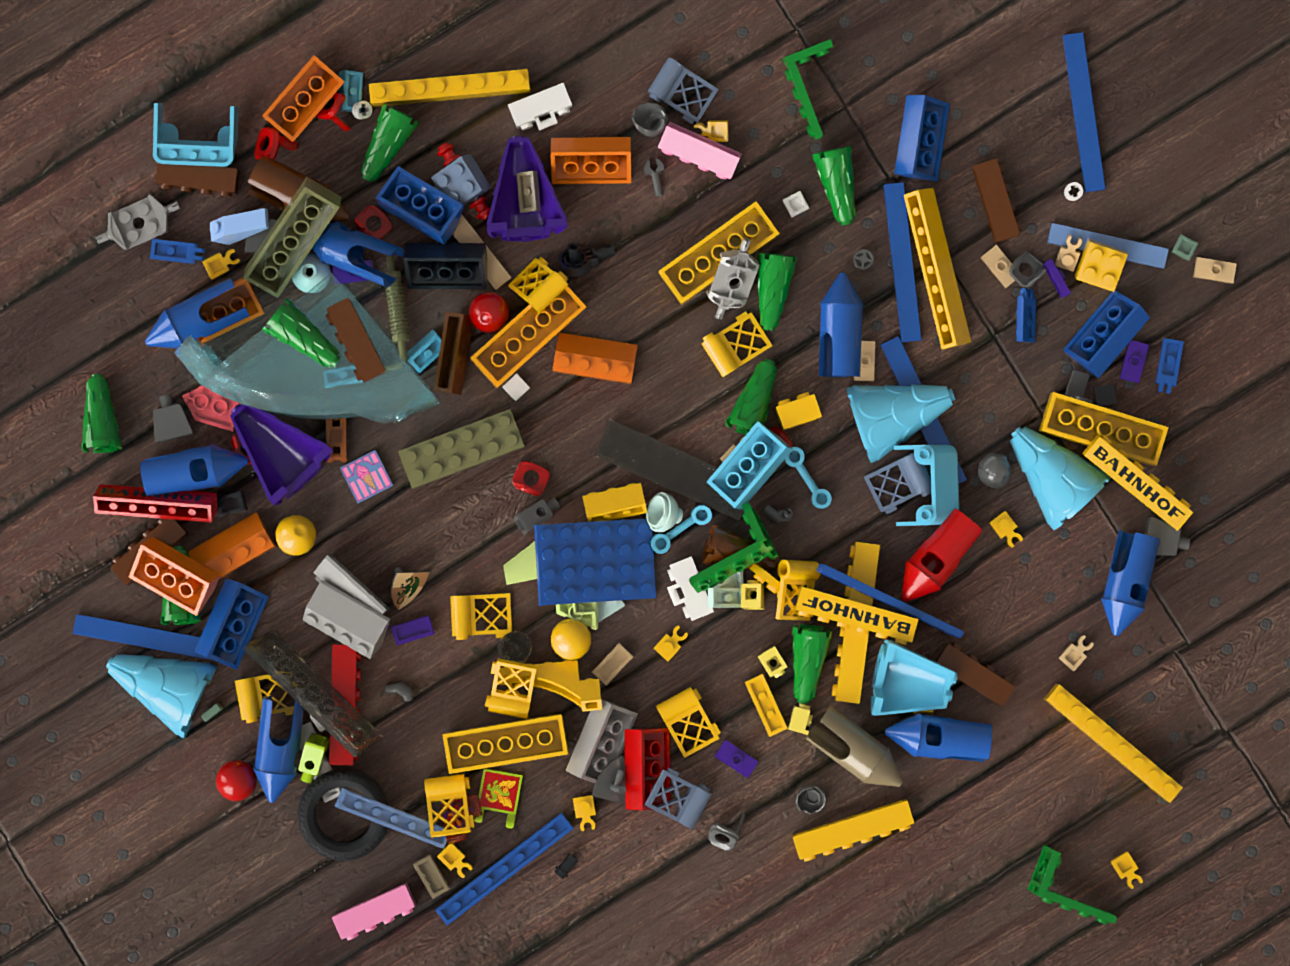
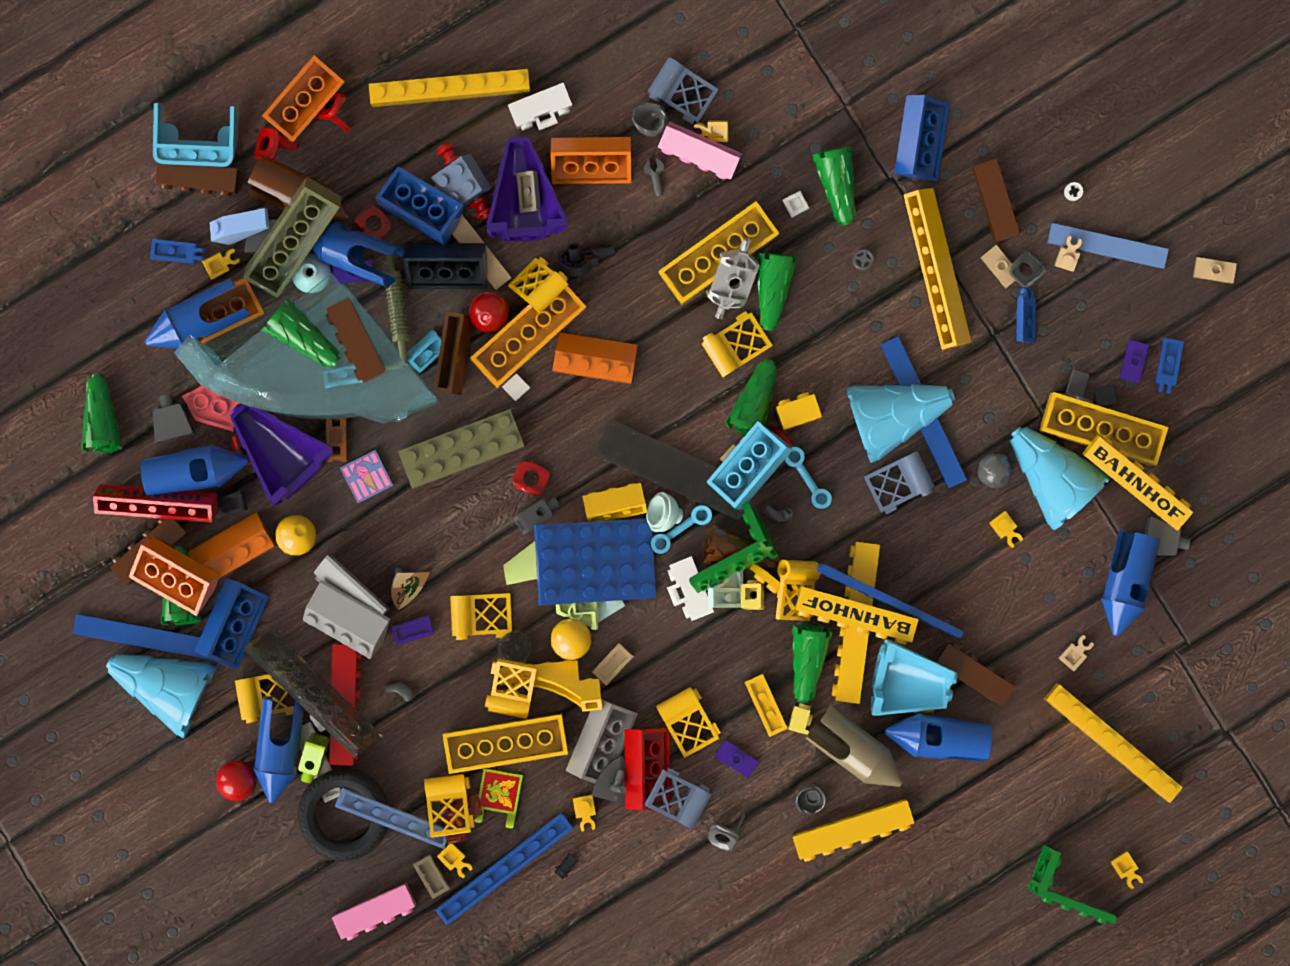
light grey plate [95,195,180,250] -> none
sand green tile [201,703,224,722] -> none
medium azure slope [338,70,363,112] -> none
white bush [352,101,372,120] -> none
green cone [360,103,419,182] -> none
yellow plate [653,625,688,661] -> none
light yellow brick [757,646,787,678] -> none
green bracket [782,39,833,140] -> none
blue piece [819,273,864,378] -> none
tan plate [854,341,875,382] -> none
blue tile [883,182,921,343] -> none
medium azure windscreen [894,445,959,526] -> none
red piece [901,508,982,602] -> none
dark purple plate [1043,259,1071,298] -> none
blue tile [1062,32,1105,193] -> none
blue slope [1063,290,1150,378] -> none
yellow brick [1074,238,1128,292] -> none
sand green tile [1171,234,1198,261] -> none

